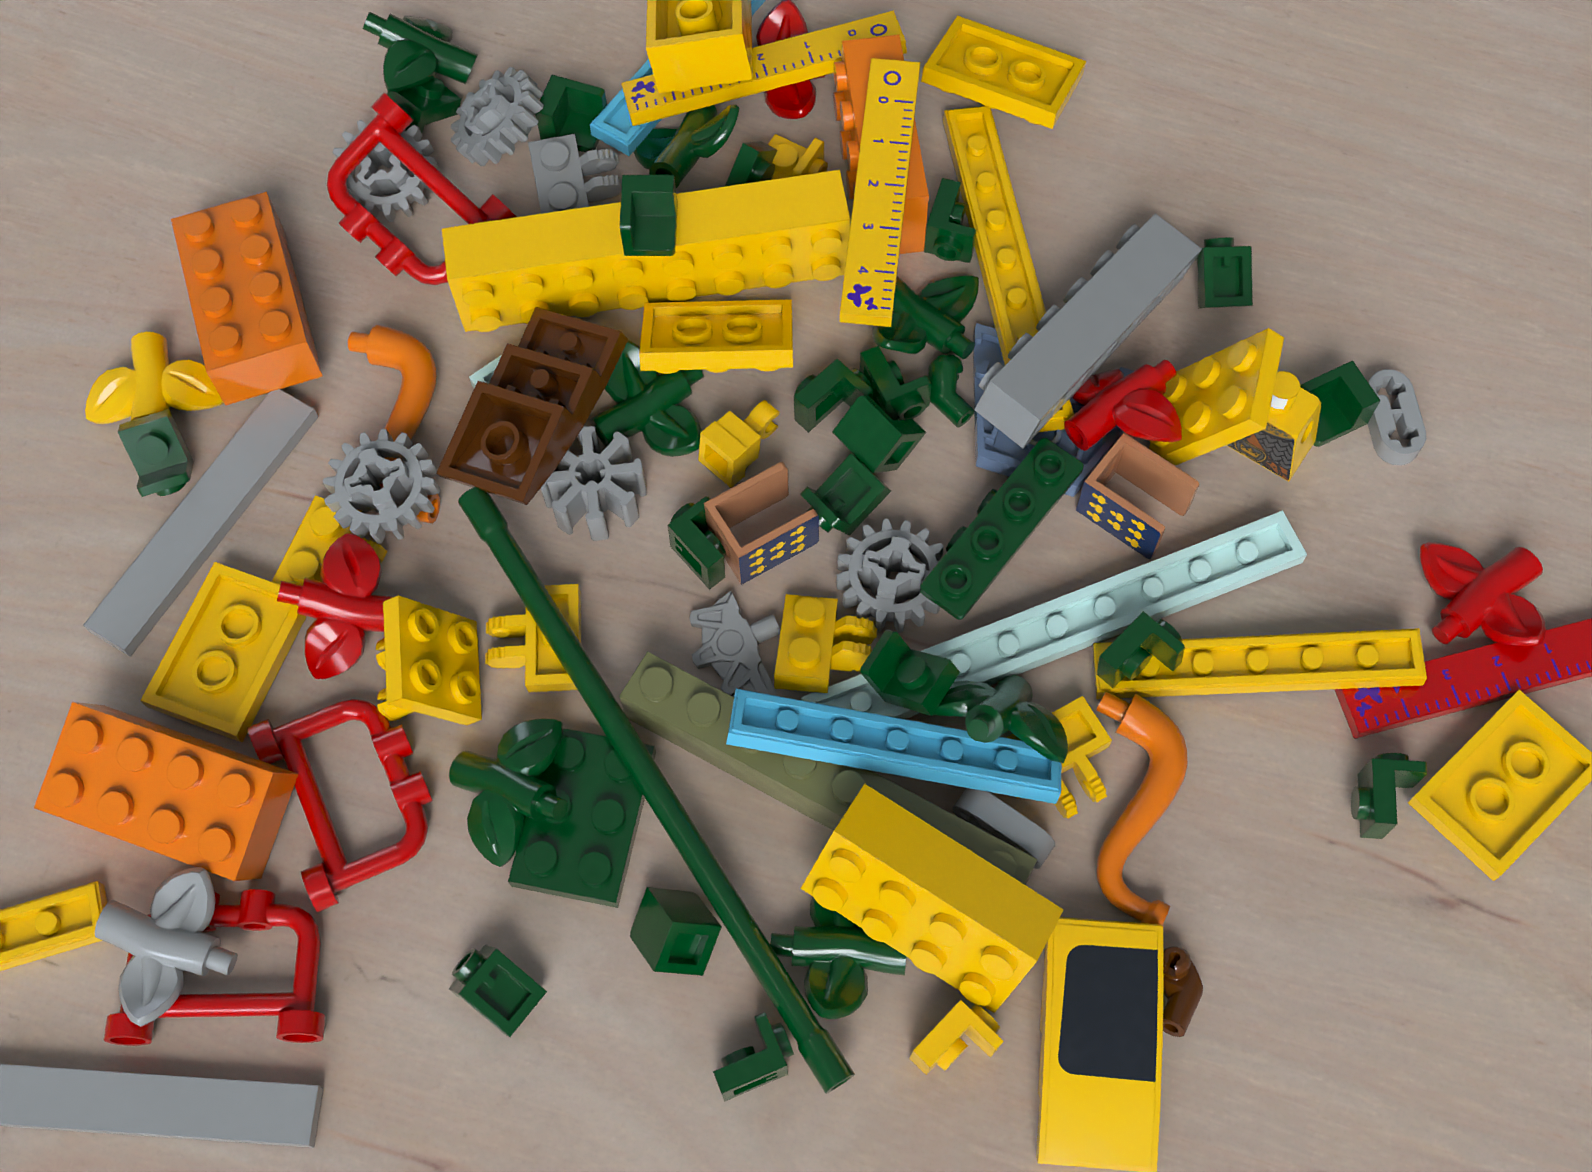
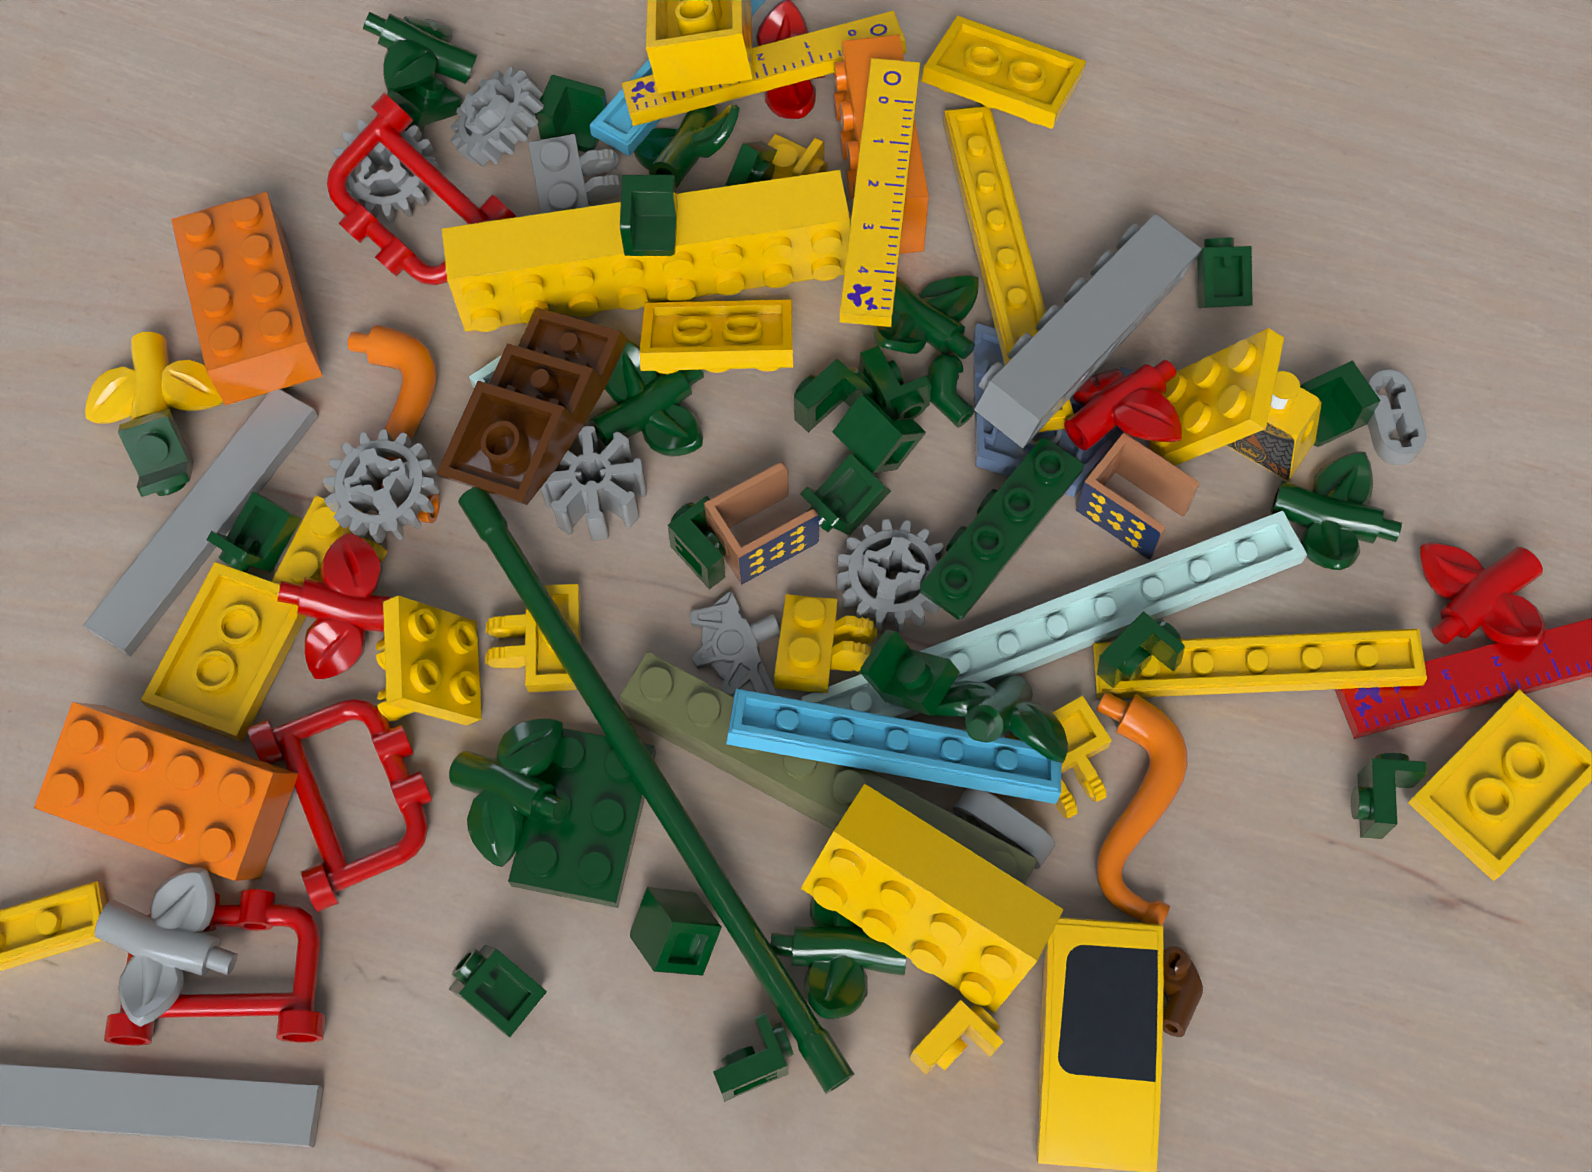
yellow piece [698,400,780,488] -> none
dark green bracket [924,178,976,263] -> none
none -> dark green bracket [206,491,301,572]
none -> dark green plant [1270,452,1402,570]

